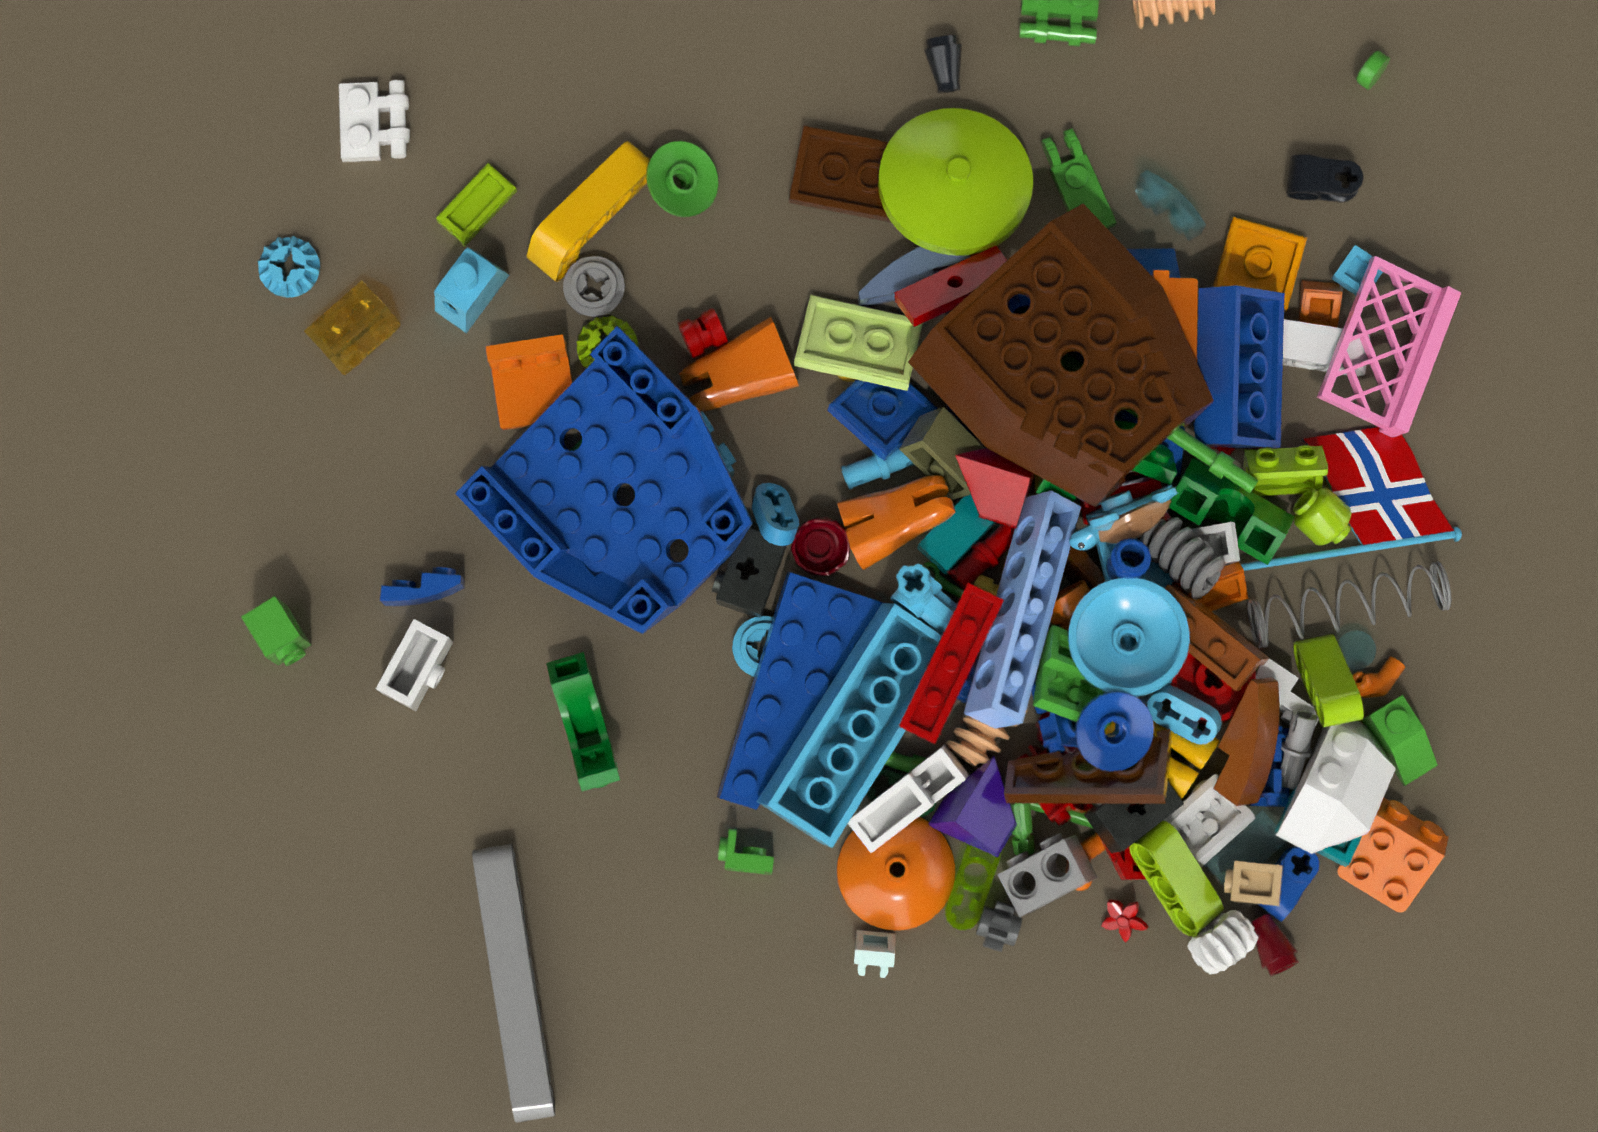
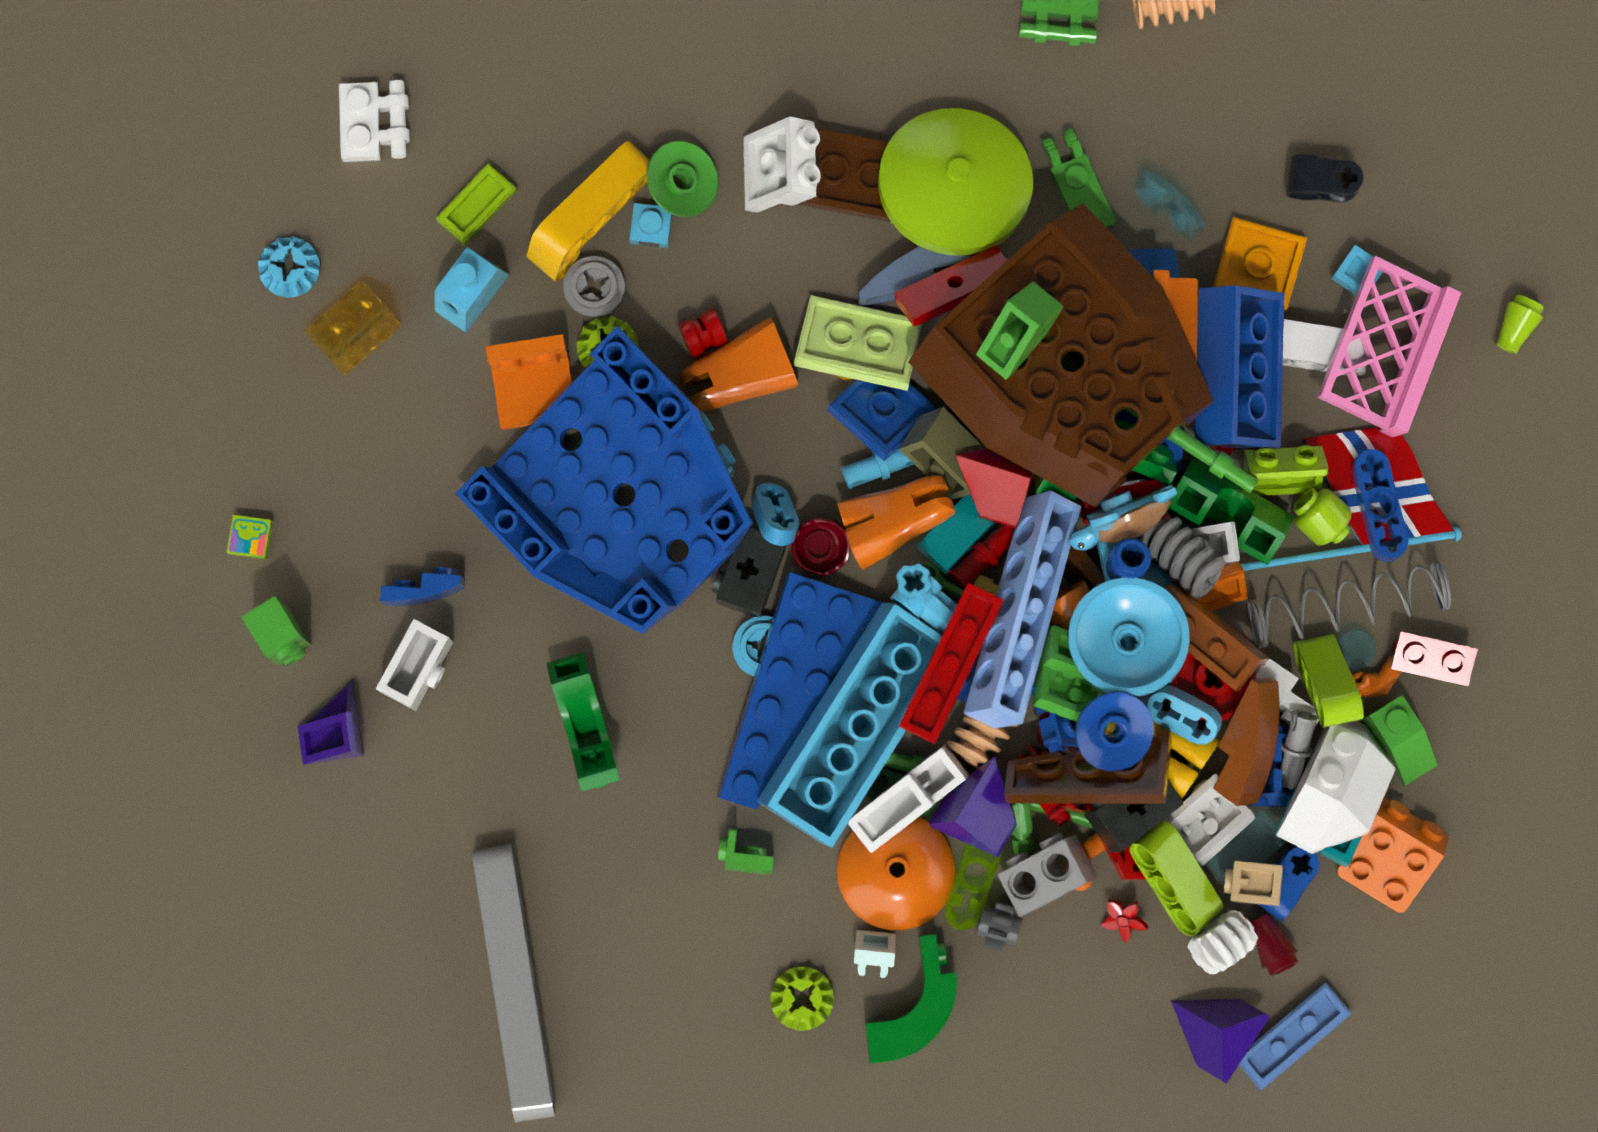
black cone [924,35,962,93] -> none
orange slope [1299,281,1343,328] -> none
bright green tile [1356,50,1390,90] -> none
none -> tile [226,515,273,560]
none -> dark purple slope [297,679,364,765]
none -> medium azure plate [629,203,672,248]
none -> white plate [744,116,821,213]
none -> lime gear [770,967,834,1031]
none -> green arch [865,934,957,1064]
none -> bright green slope [976,282,1064,380]
none -> dark purple slope [1171,999,1270,1084]
none -> medium blue tile [1239,983,1352,1090]
none -> blue beam [1351,449,1409,562]
none -> hinge [1391,631,1478,686]
none -> lime cone [1495,294,1544,355]

